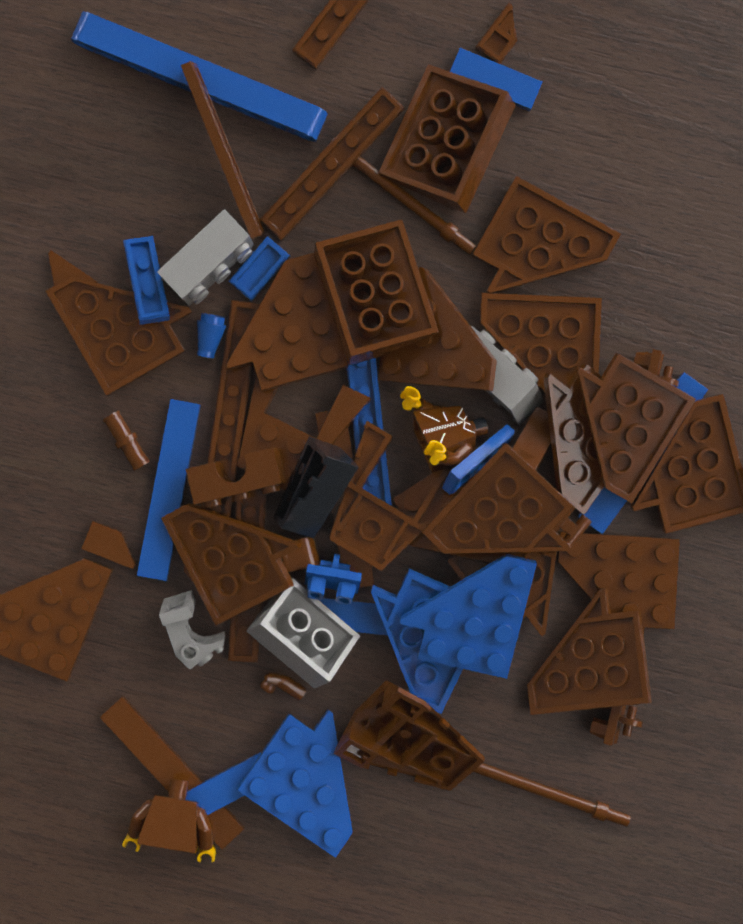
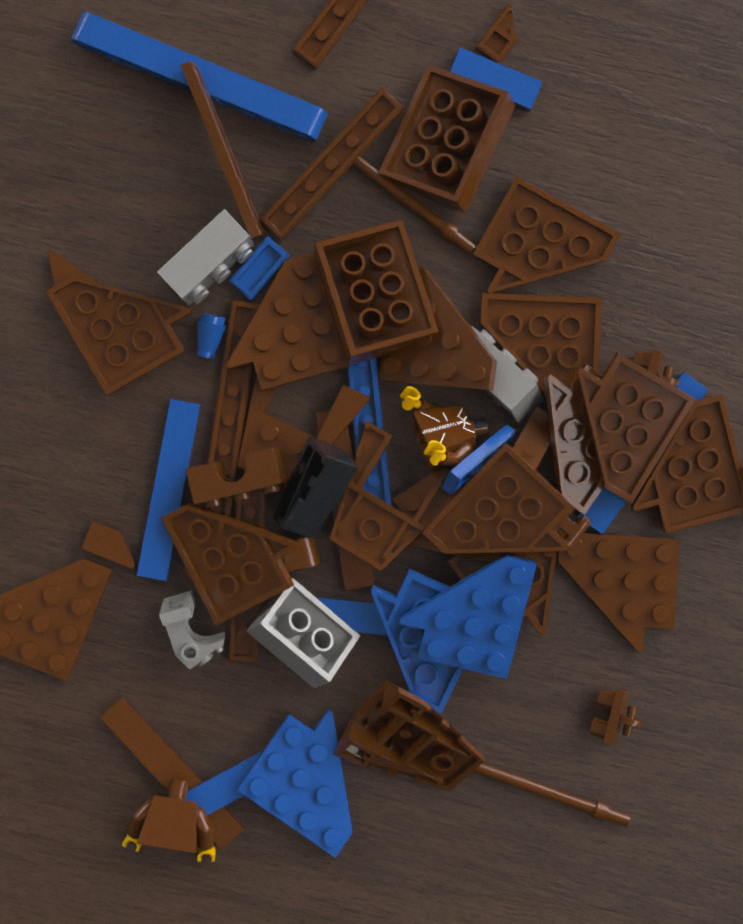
reddish brown pin [103,410,150,471] -> none
blue tile [123,236,170,325] -> none
reddish brown arm [260,672,307,701] -> none
blue hips [304,553,362,605] -> none
reddish brown wing [527,588,652,715] -> none

